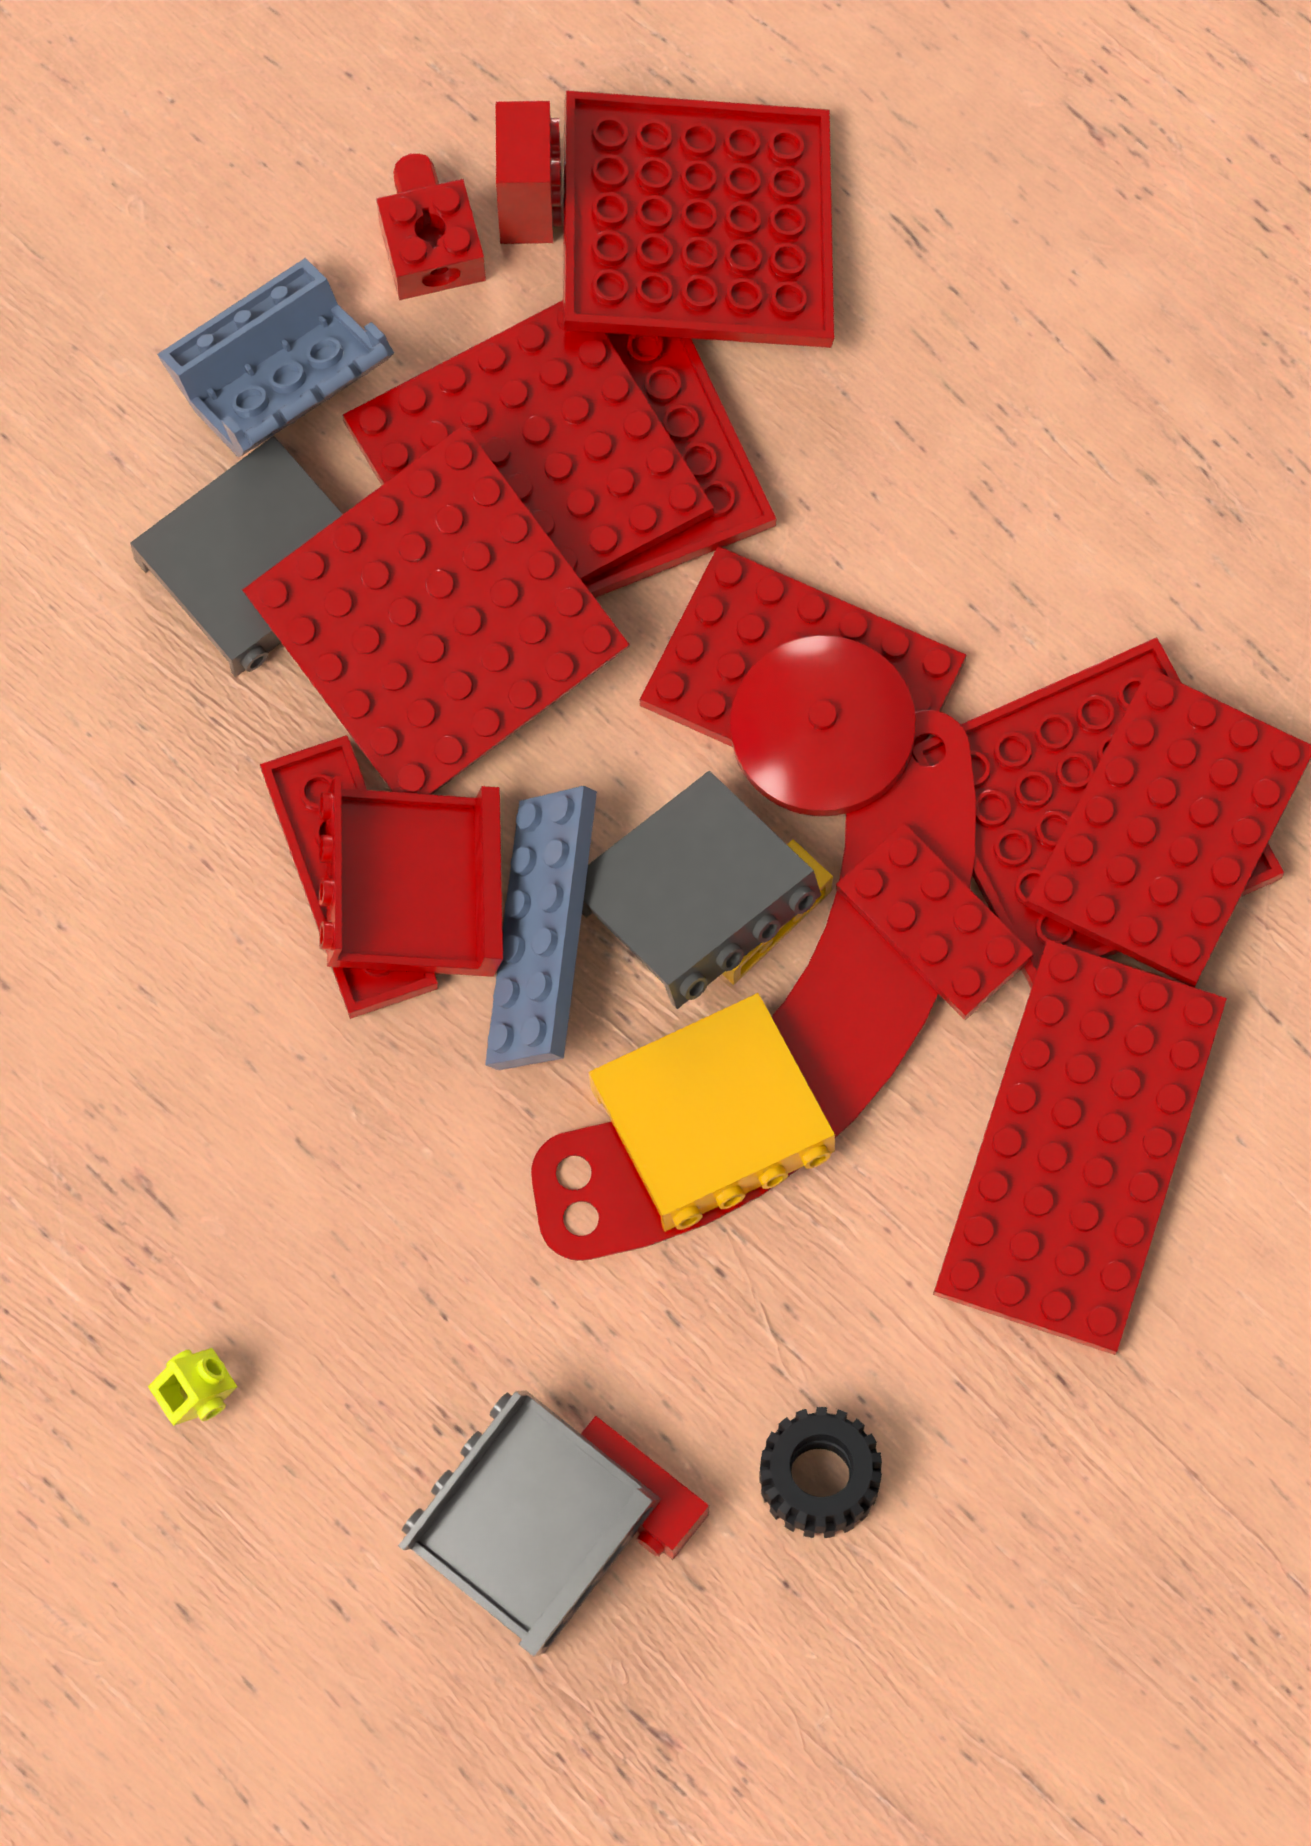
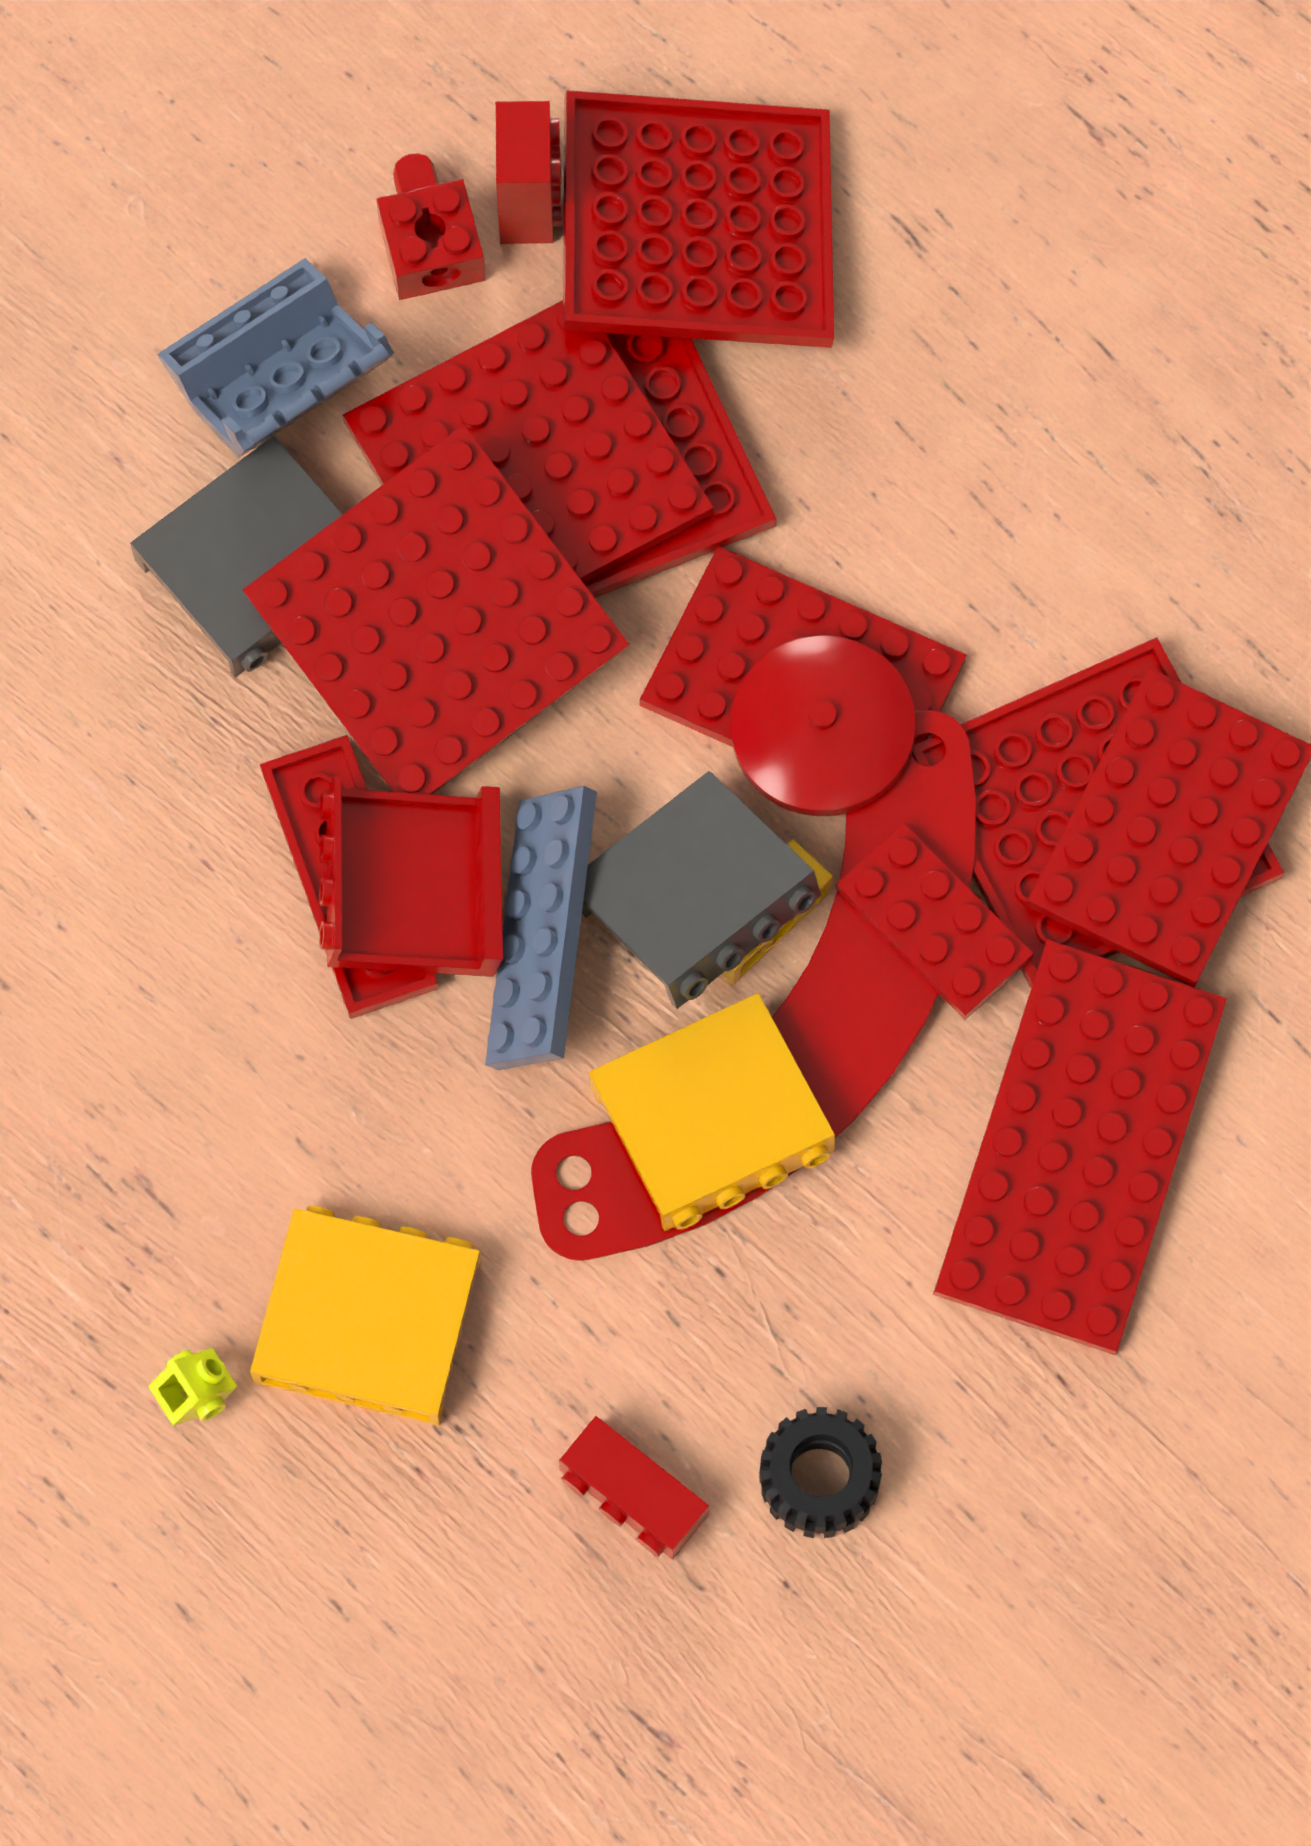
panel [398,1390,661,1657] -> none
none -> yellow panel [250,1205,481,1426]

